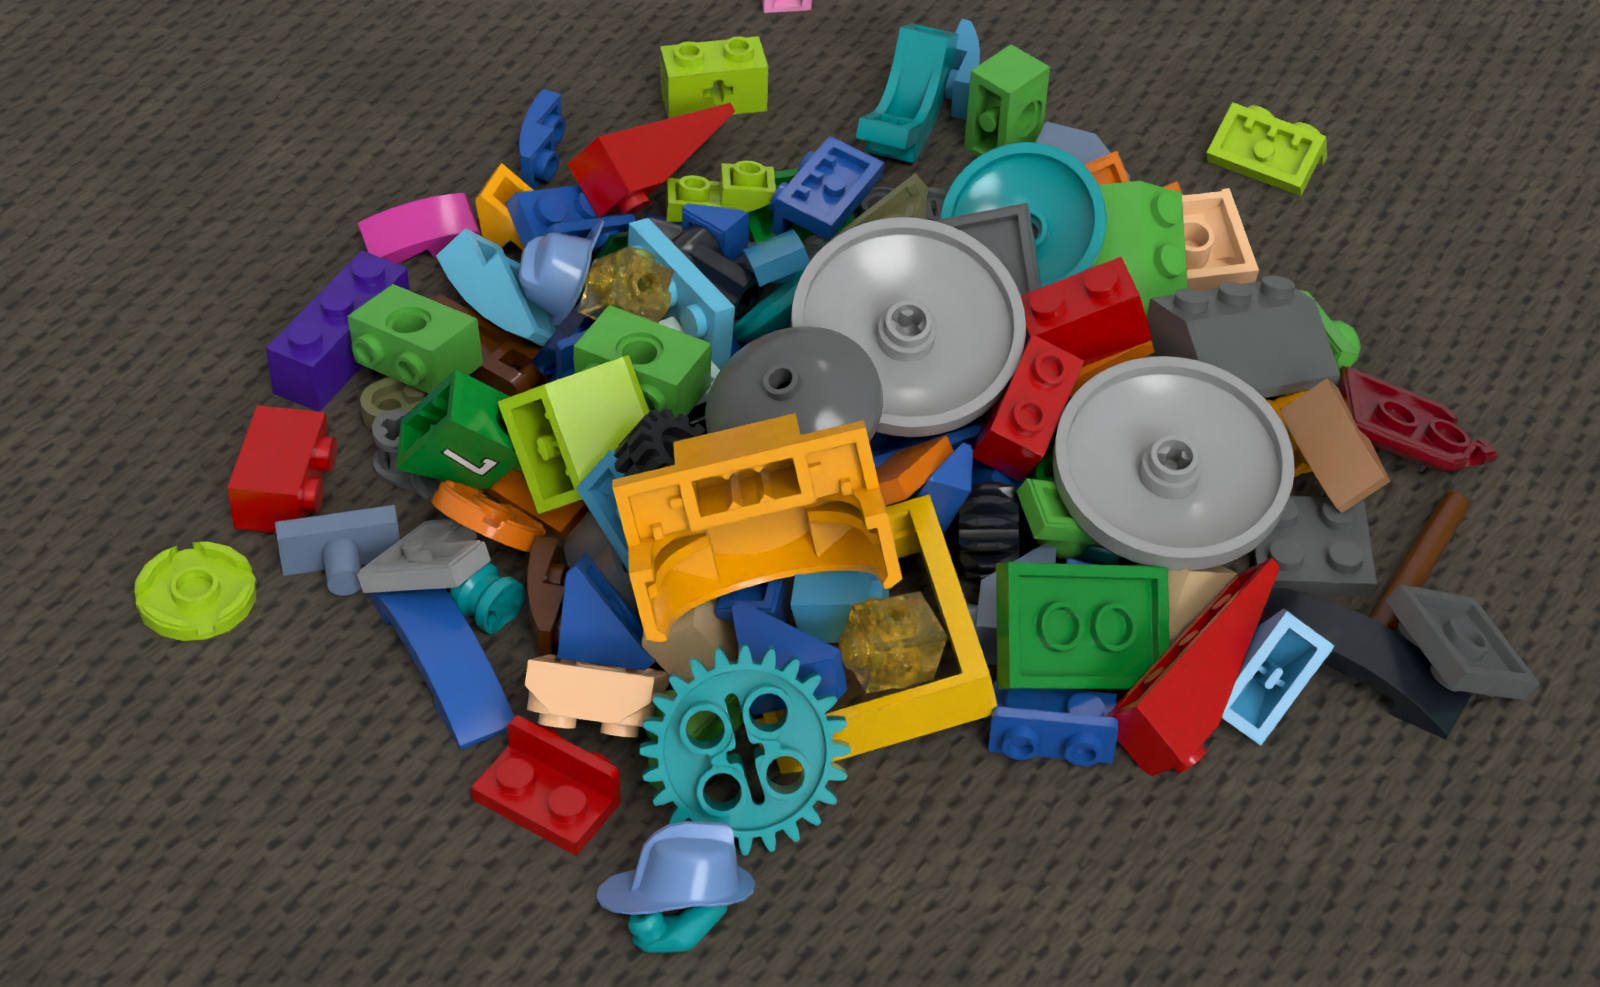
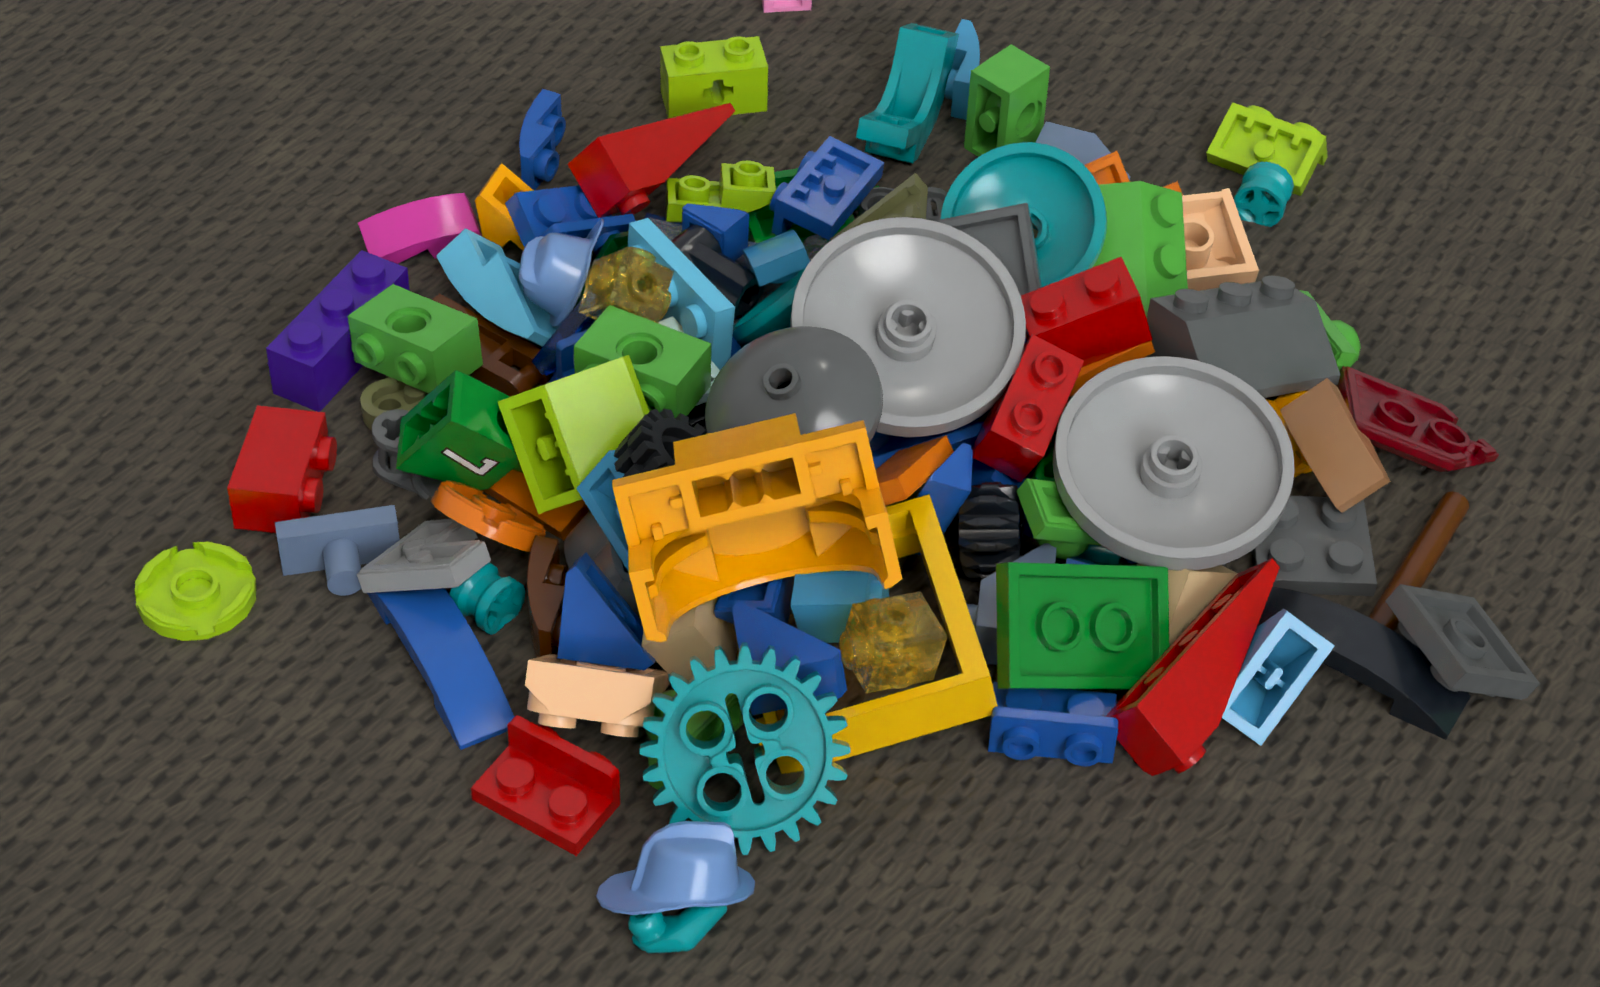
none -> teal wheel [1234,162,1294,227]

